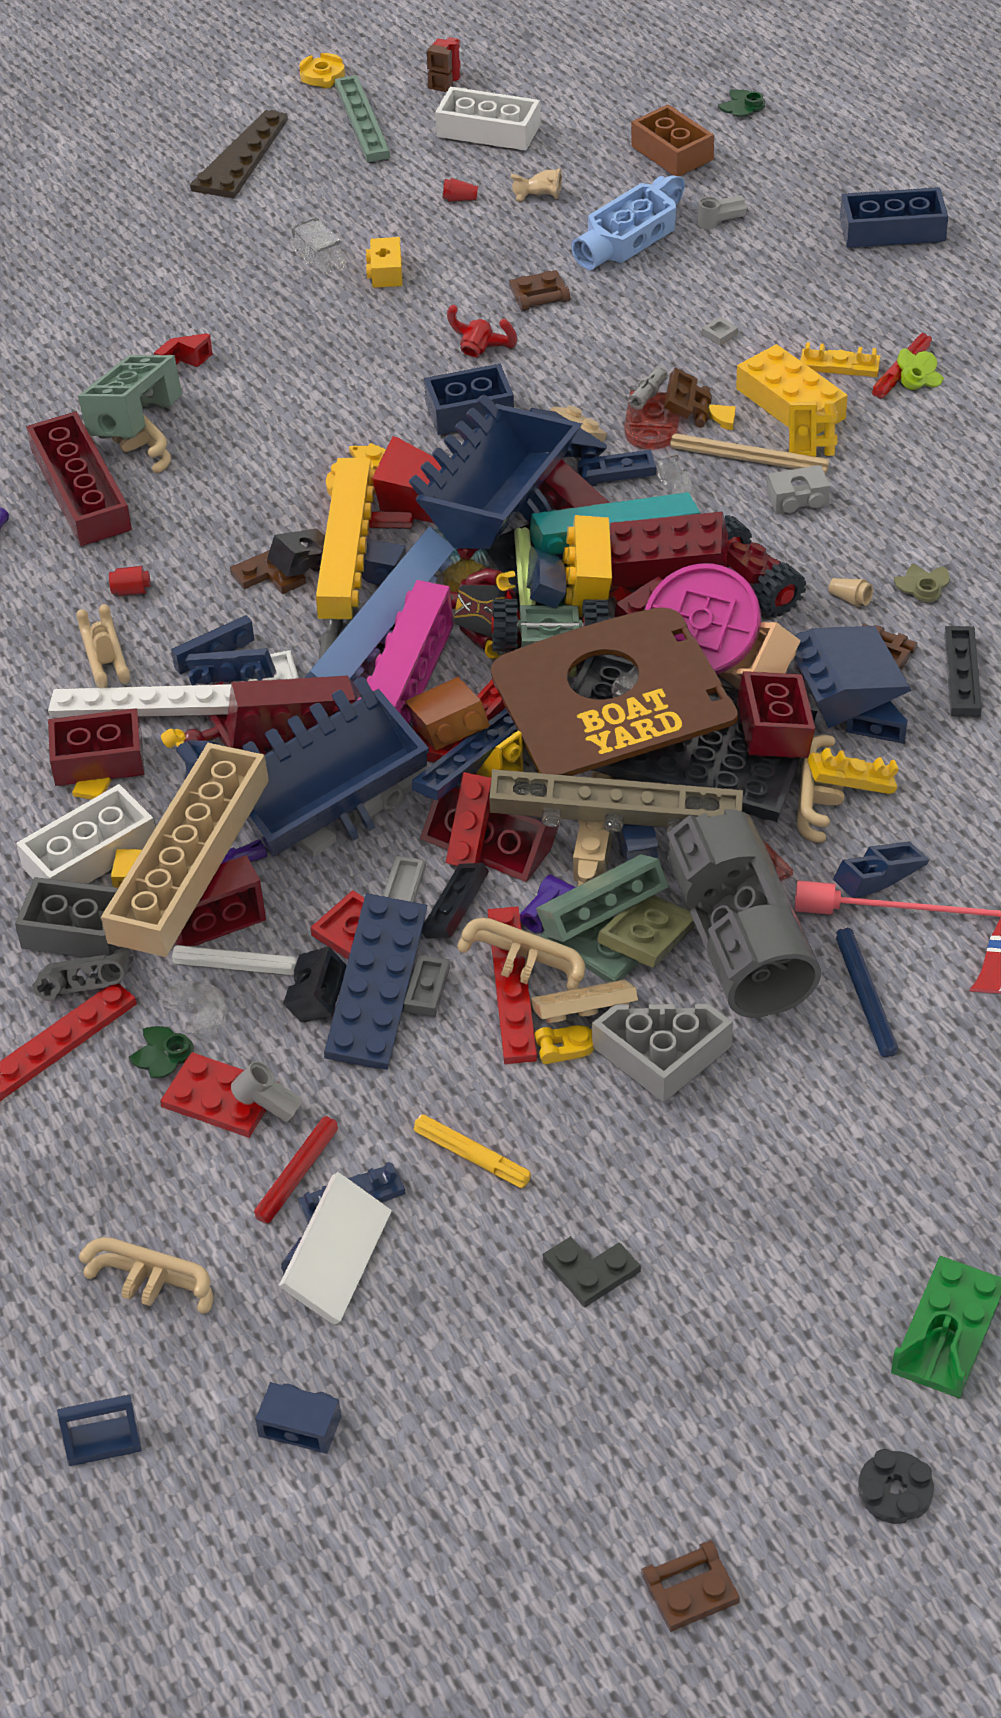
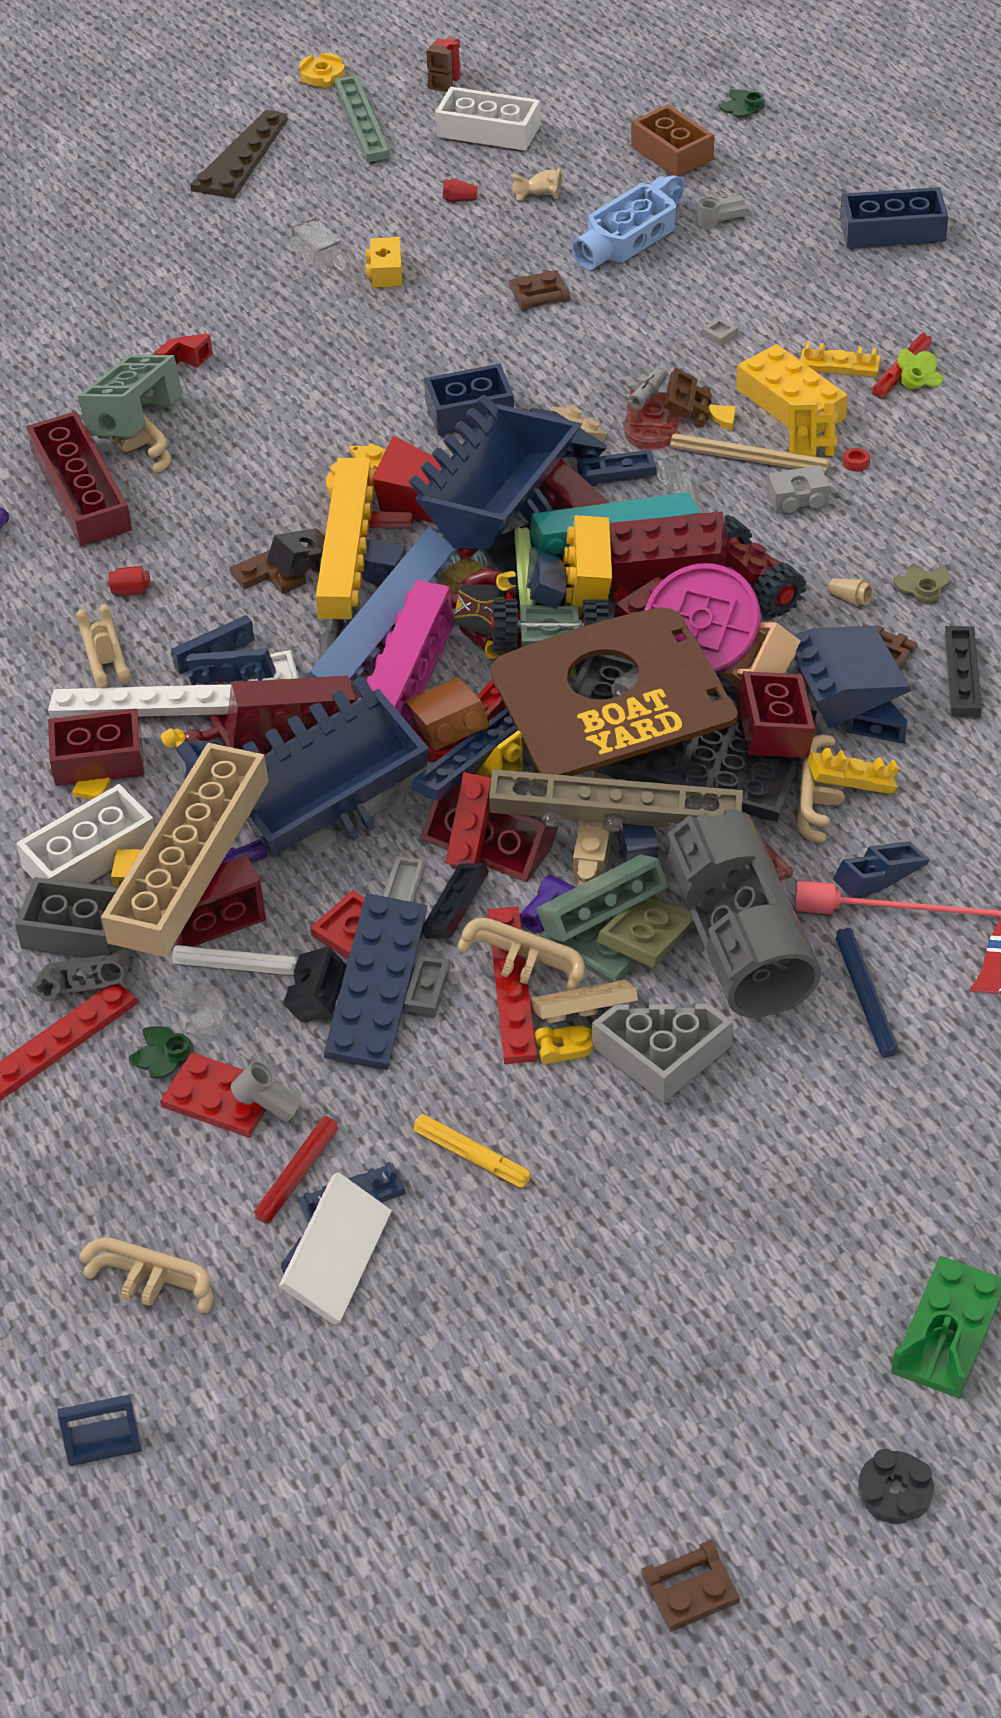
dark blue brick [255,1382,342,1454] -> none
red piece [447,305,518,358] -> none
pearl dark grey plate [543,1236,641,1308] -> none
none -> red tile [843,448,870,472]

